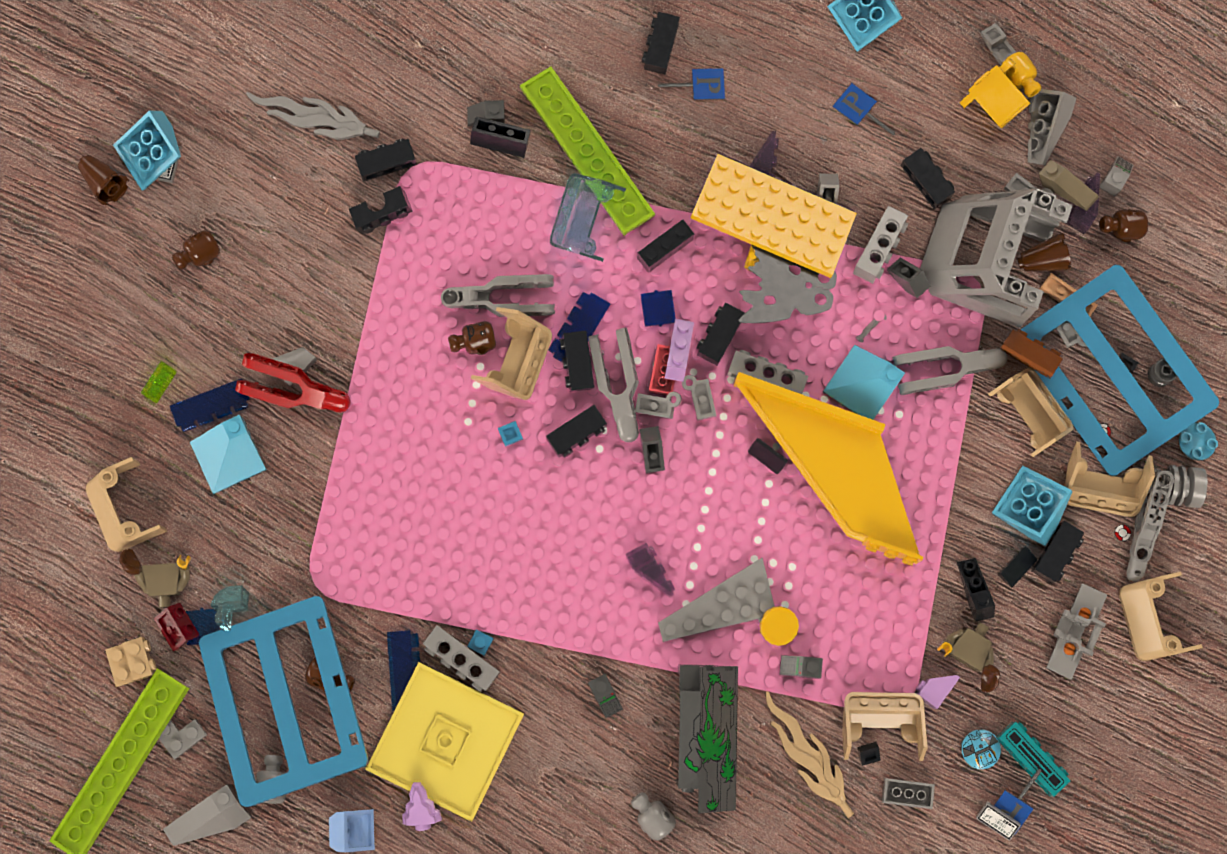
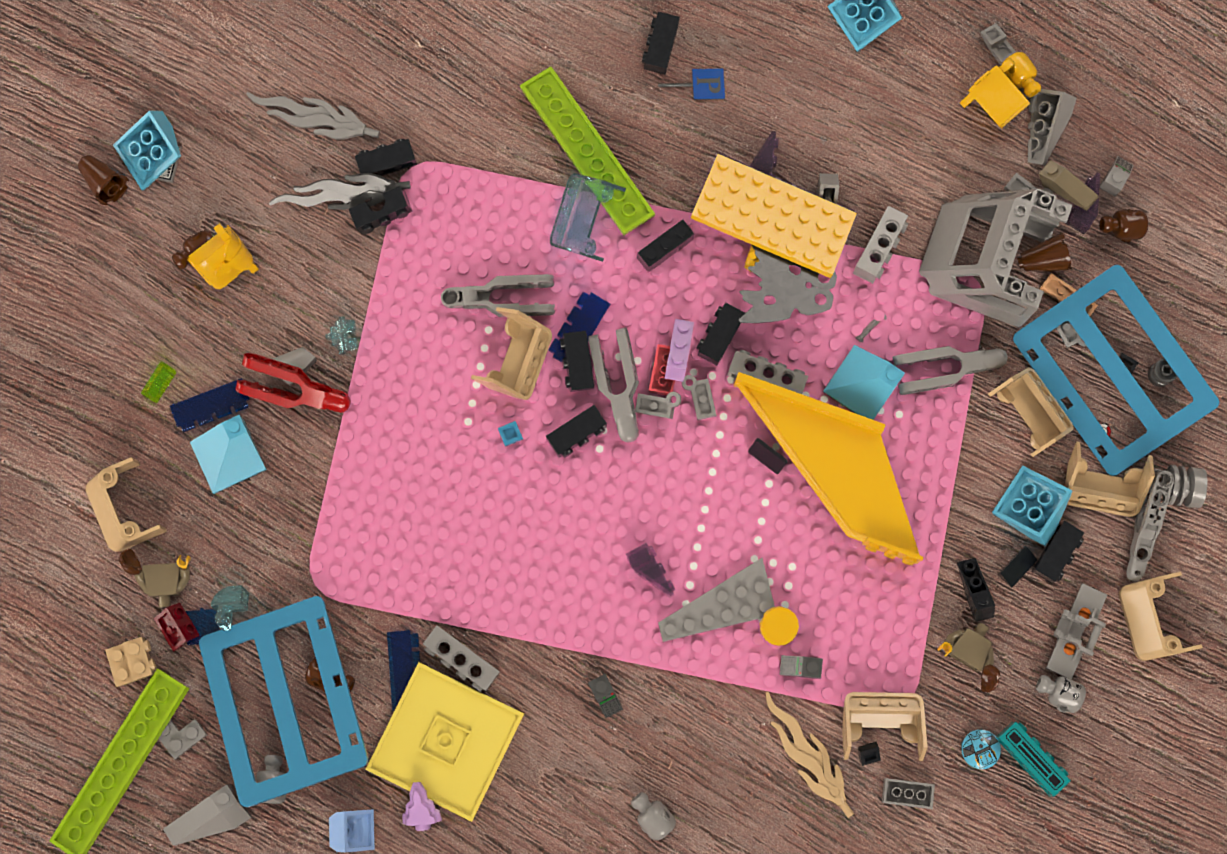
reddish brown piece [448,321,496,355] -> none
dark grey slope [467,100,505,126] -> none
dark azure plate [467,629,494,656] -> none
black brick [470,116,531,158] -> none
dark grey slope [639,426,665,473] -> none
clear blue piece [640,290,676,327] -> none
panel [676,664,738,814] -> none
blue piece [832,83,895,135] -> none
dark grey slope [887,257,931,298] -> none
black brick [900,148,955,209] -> none
lavender slope [916,675,960,709] -> none
tile [976,801,1021,841] -> none
blue piece [994,769,1041,835] -> none
dark orange slope [1001,329,1063,379] -> none
sticker [1114,525,1131,541] -> none
medium azure dish [1179,422,1218,460] -> none
none -> yellow piece [187,223,259,289]
none -> piece [269,173,411,210]
none -> clear light blue hips [325,316,358,355]
none -> light grey piece [1035,675,1086,713]

